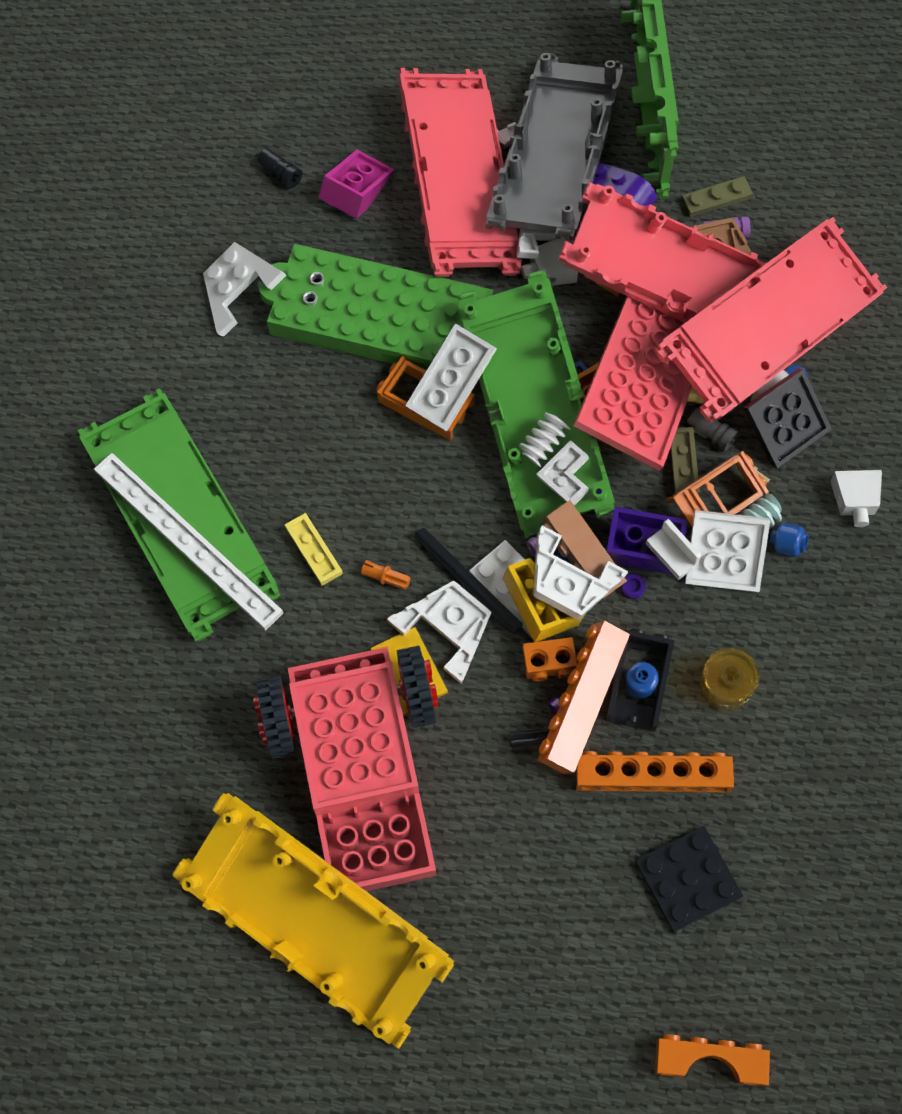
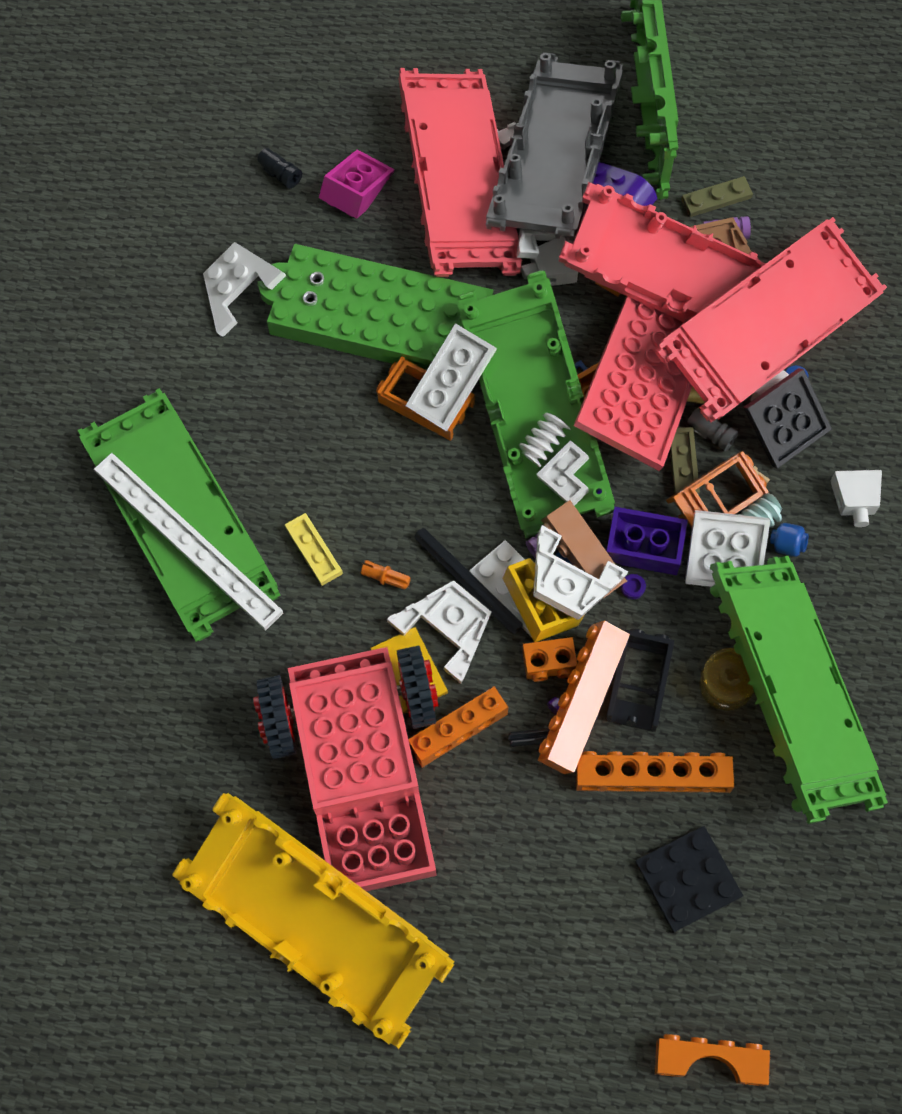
blue head [624,662,659,698] -> none
white panel [646,519,701,580] -> none
none -> orange brick [408,686,508,768]
none -> bright green piece [710,556,888,824]

